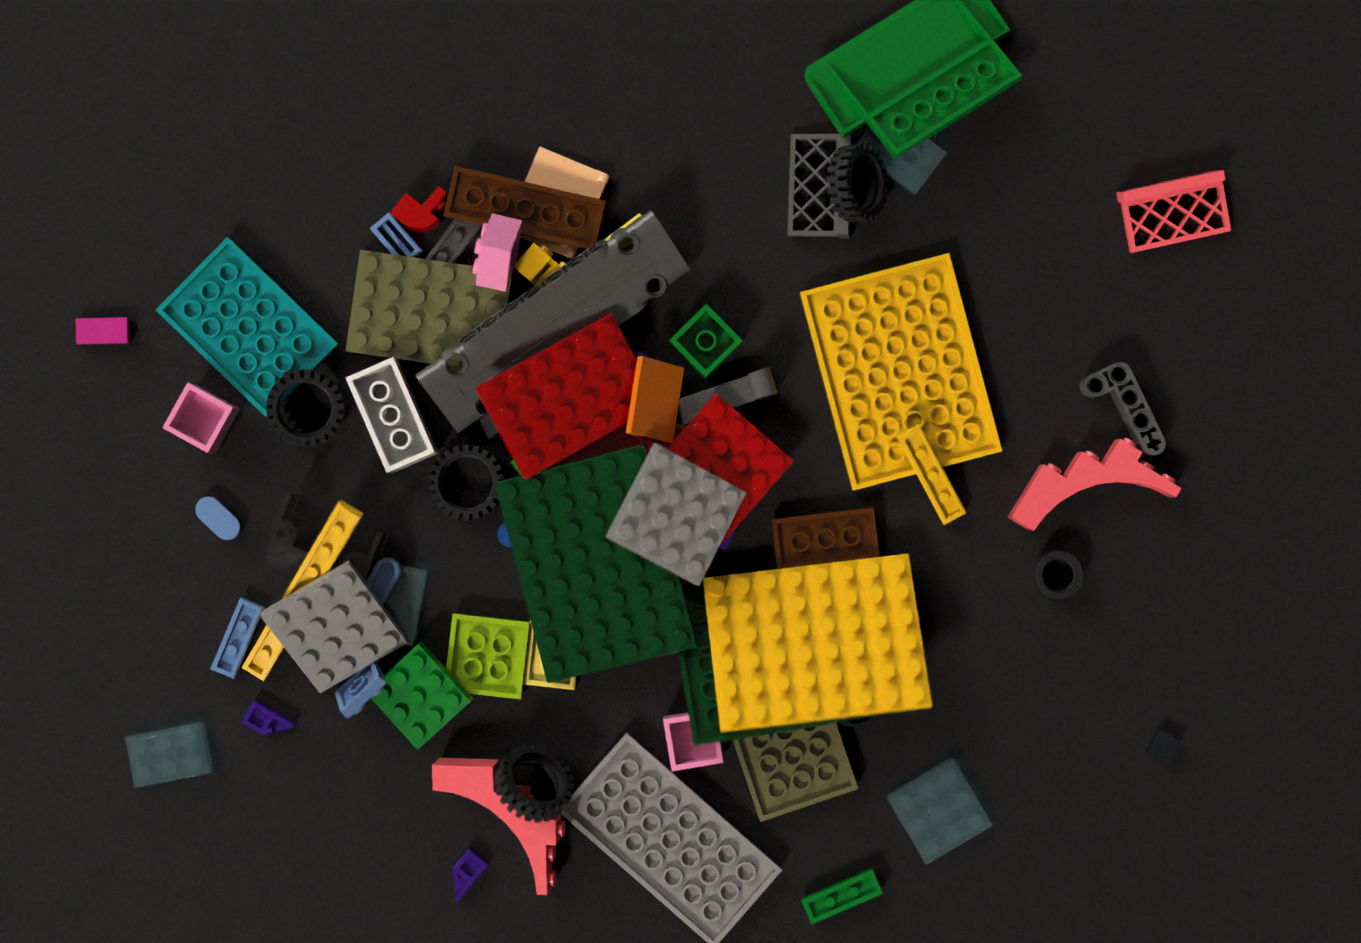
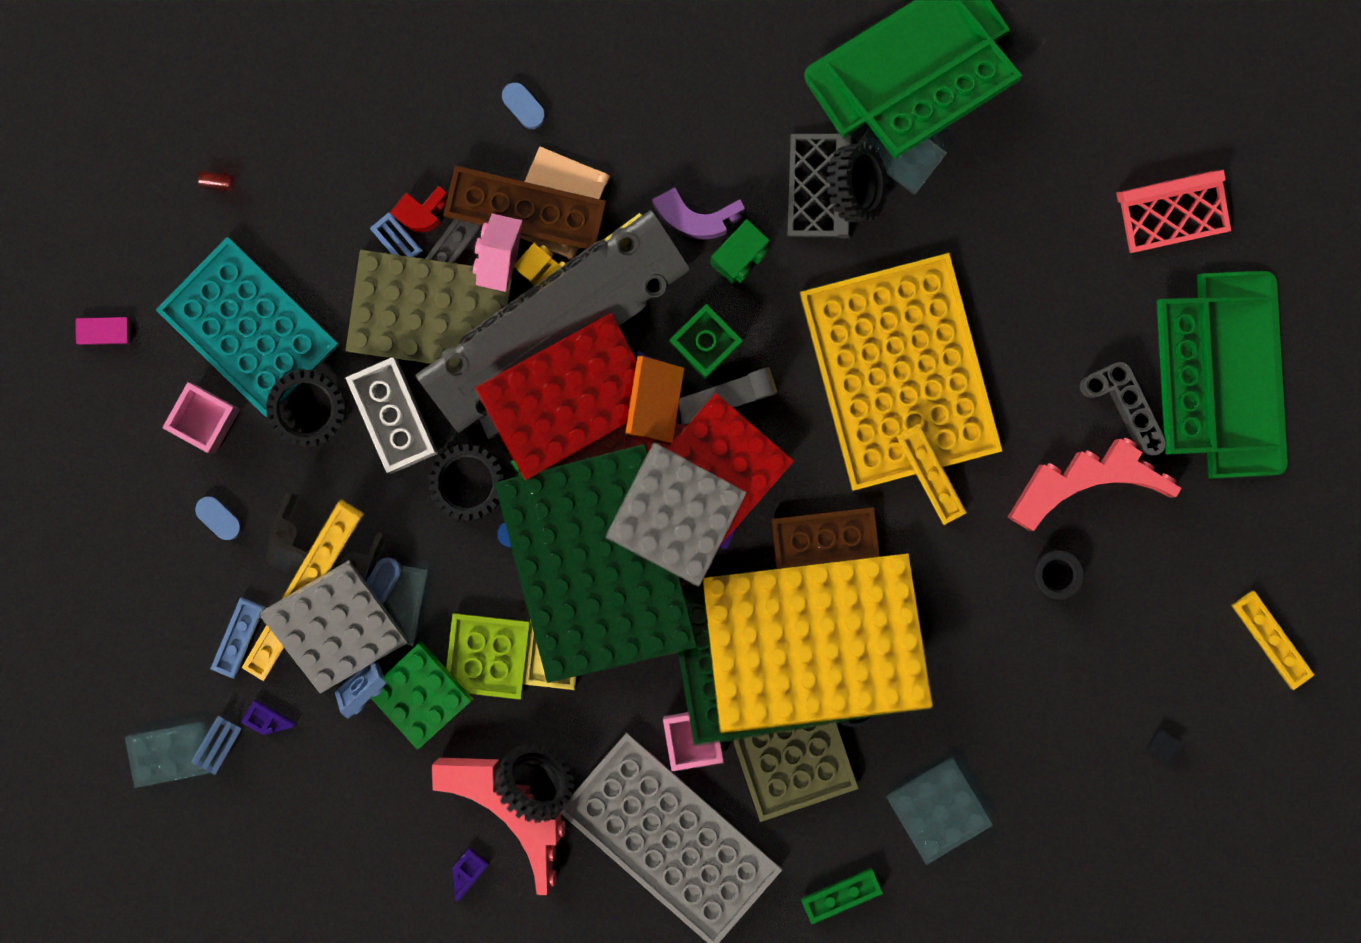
none -> medium blue tile [191,716,241,775]
none -> clear red pin [198,170,233,192]
none -> medium blue tile [502,83,545,129]
none -> medium lavender arch [652,188,745,240]
none -> green brick [710,219,770,285]
none -> green slope [1157,271,1288,478]
none -> yellow tile [1231,591,1315,690]

